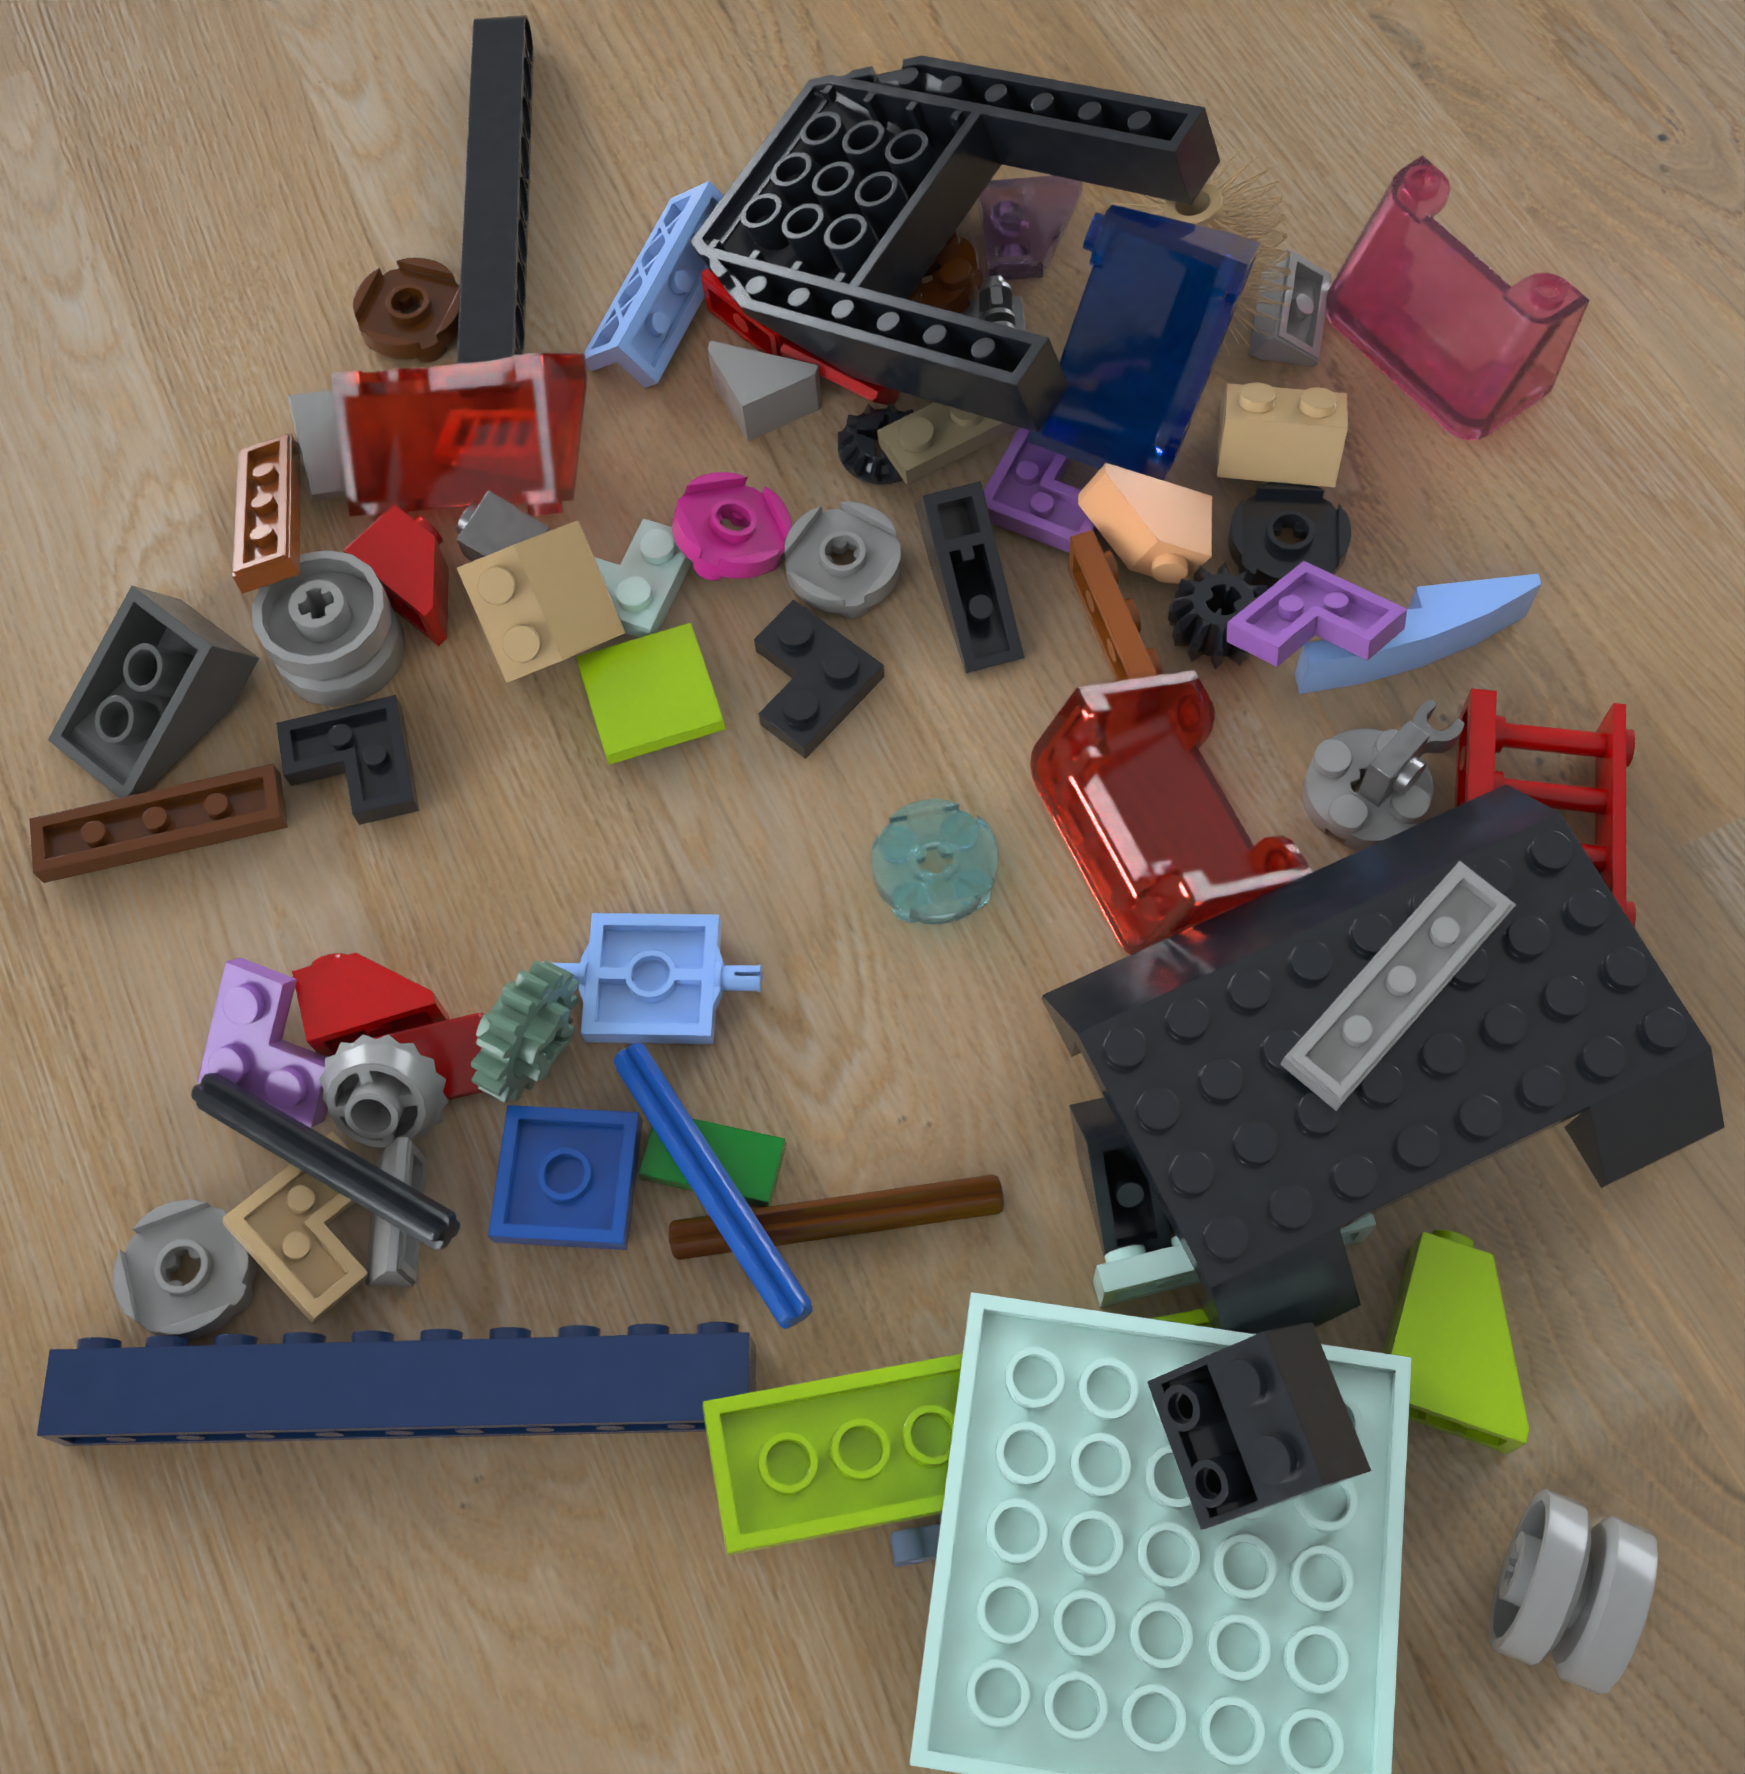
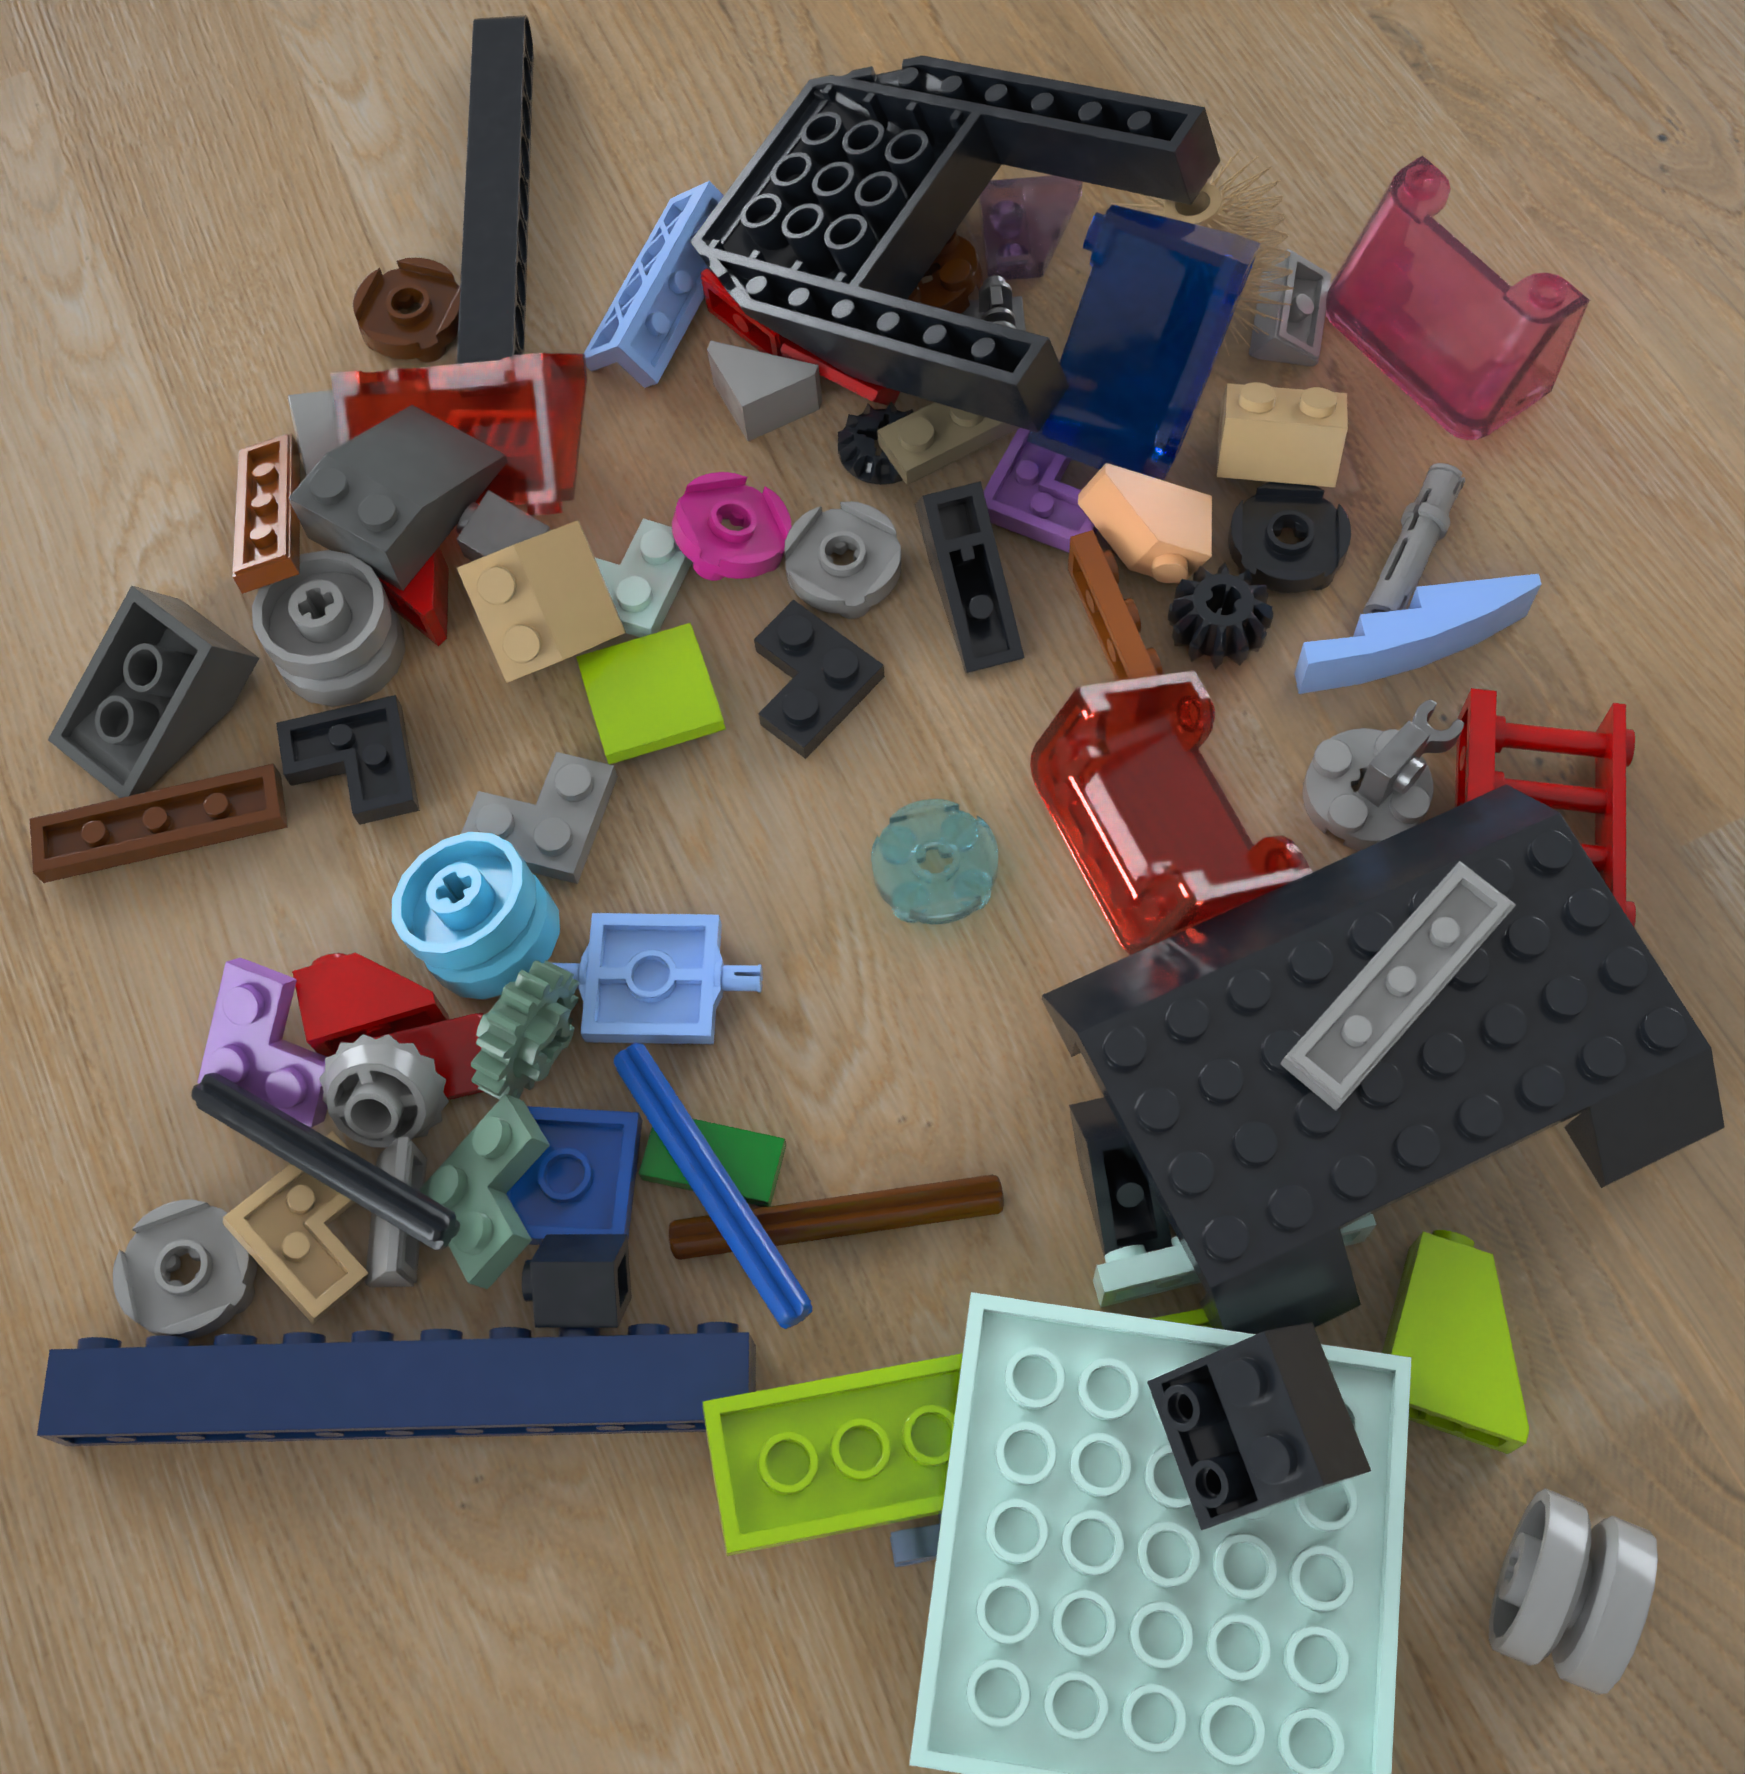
medium lavender plate [1226,561,1407,667] -> none
none -> dark grey slope [288,405,508,591]
none -> medium azure wheel [391,832,560,1000]
none -> sand green plate [419,1093,550,1289]
none -> light grey plate [461,752,618,884]
none -> black brick [522,1234,632,1328]
none -> light grey pin [1363,463,1465,614]

